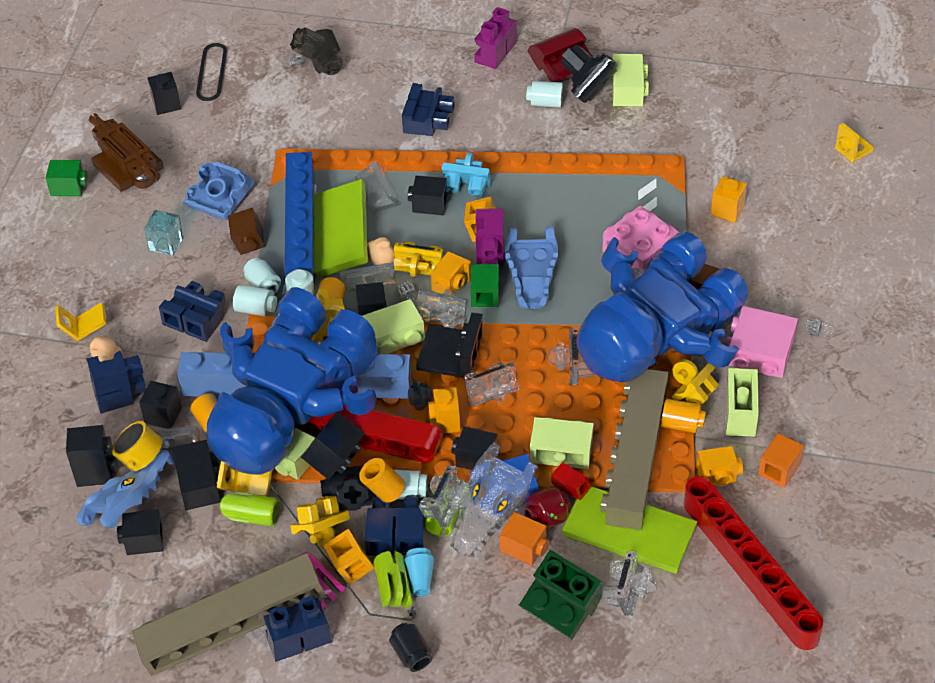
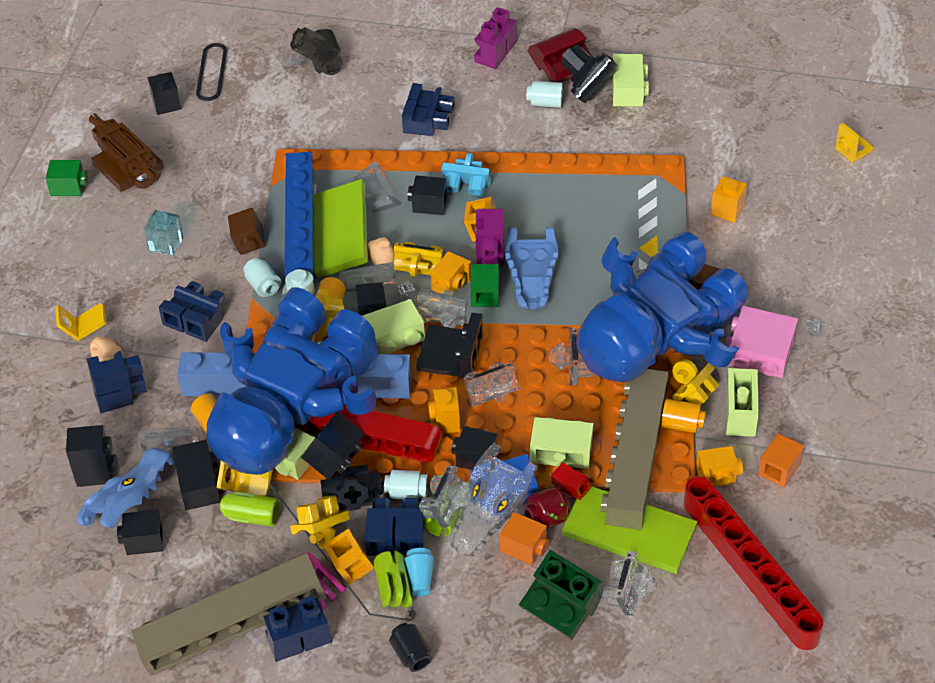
yellow piece [112,421,163,471] -> none
black brick [139,381,182,430] -> none
medium blue slope [183,161,255,220] -> none
light aqua brick [233,285,277,317] -> none
light orange brick [359,458,405,503] -> none
black plate [408,381,432,410] -> none
bright pink brick [602,205,680,277] -> none

